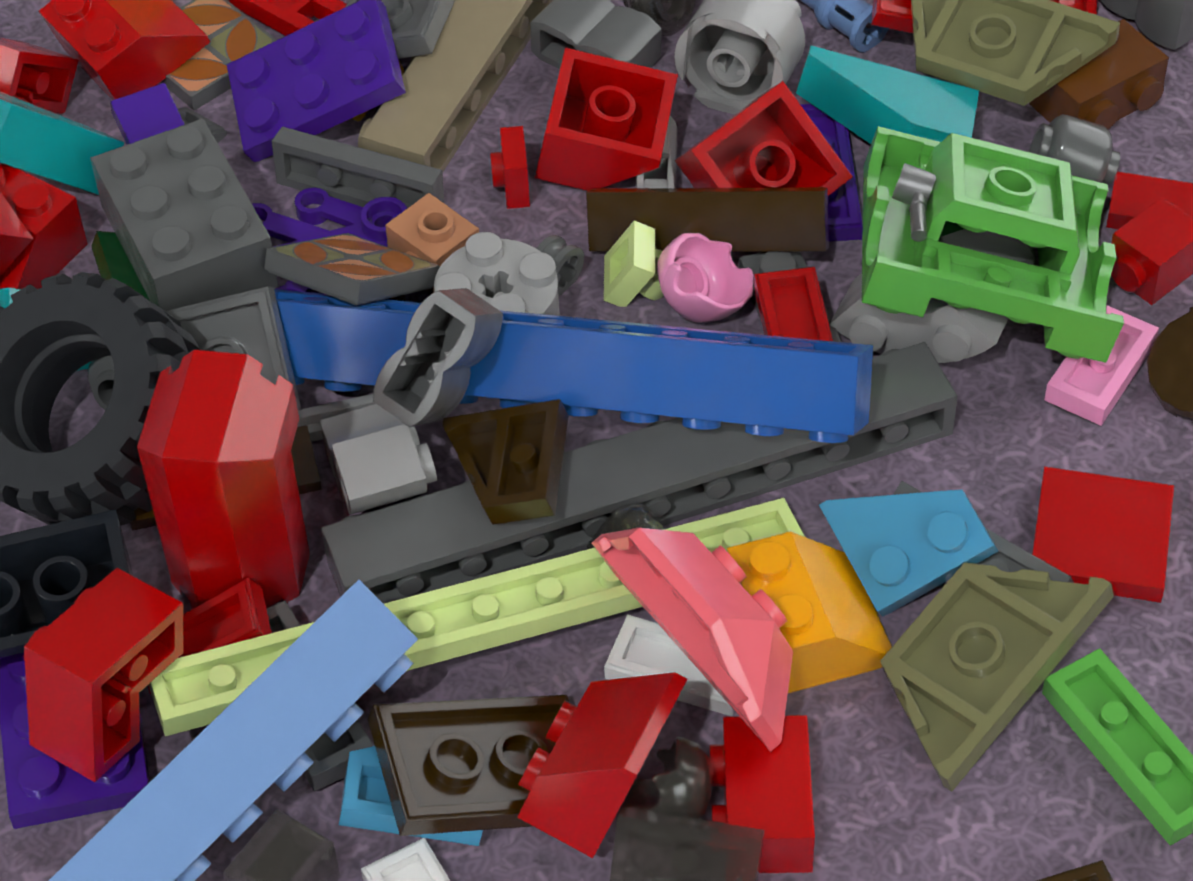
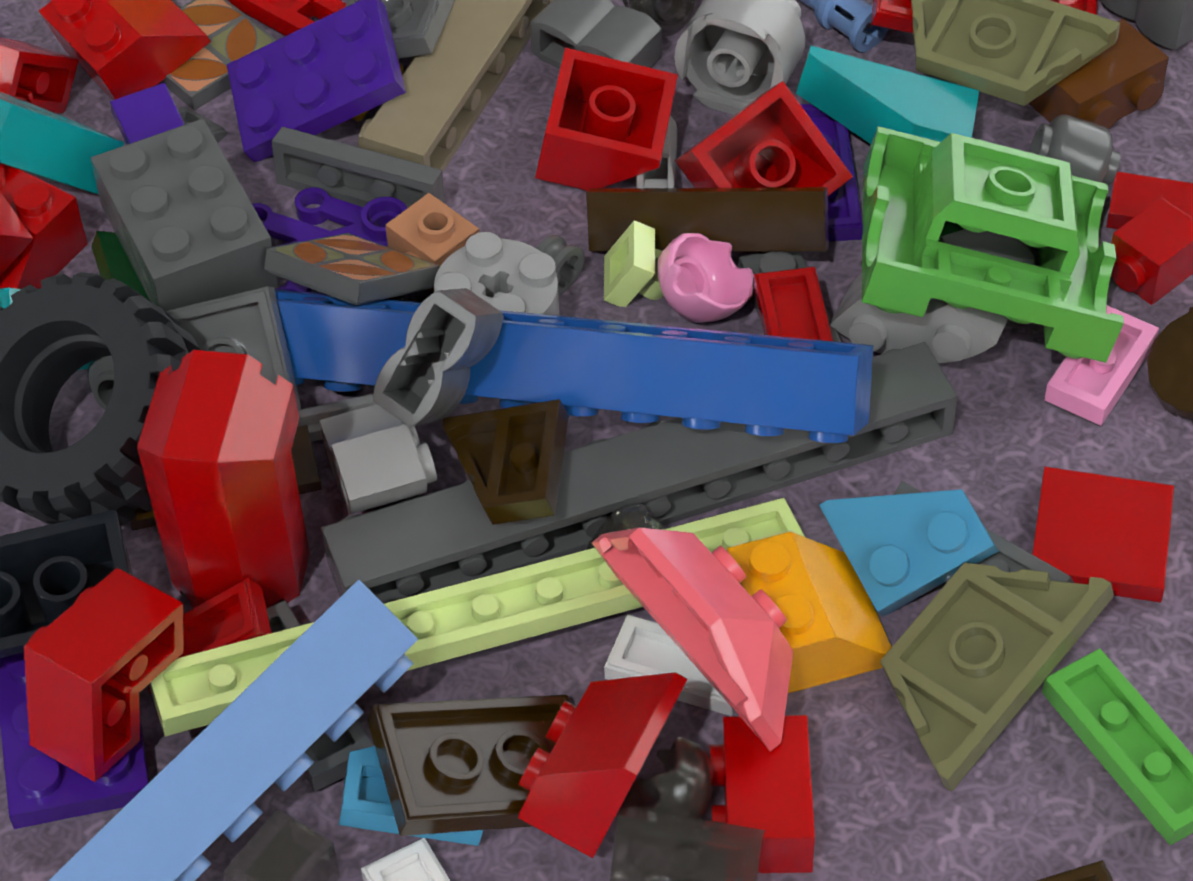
red plate [490,126,530,209] -> none
flat silver hand [892,163,936,242] -> none

